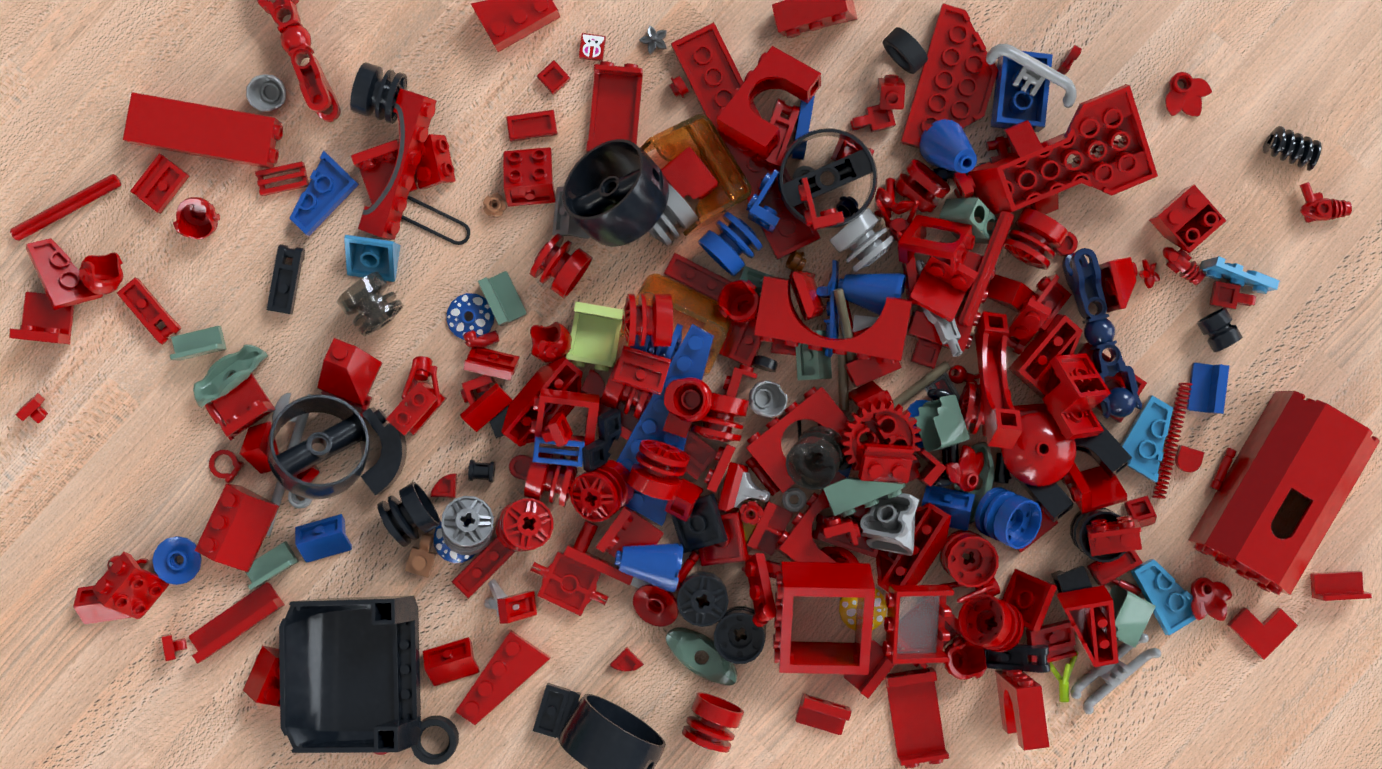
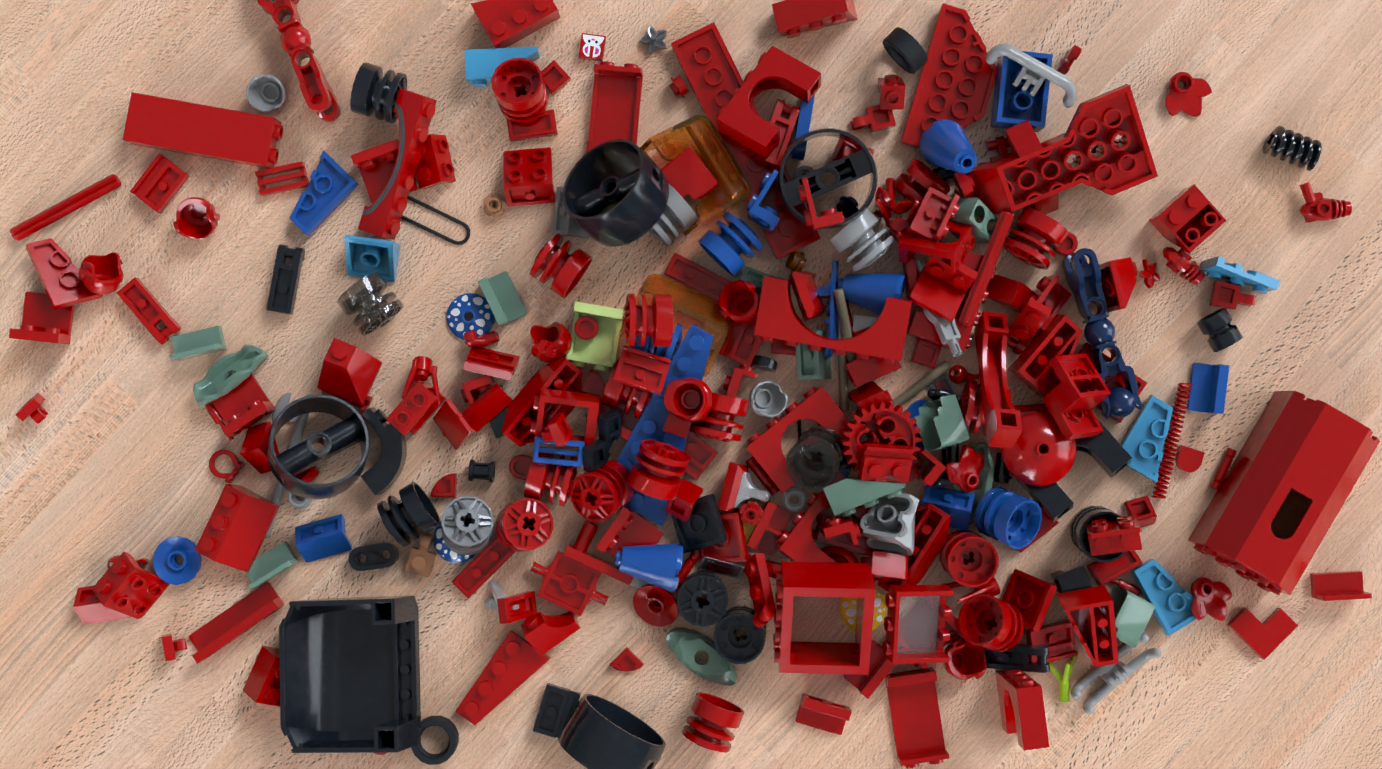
red panel [423,637,480,686] -> none
red plate [704,443,736,493] -> none
red bracket [1061,462,1127,514] -> none
none -> black plate [348,543,399,571]
none -> red piece [433,399,473,450]
none -> dark azure slope [465,47,540,87]
none -> red wheel [492,58,548,123]
none -> red arch [521,611,580,656]
none -> red tile [574,316,599,340]
none -> sticker [698,557,745,579]
none -> slope [860,551,909,582]
none -> red bracket [907,187,960,241]

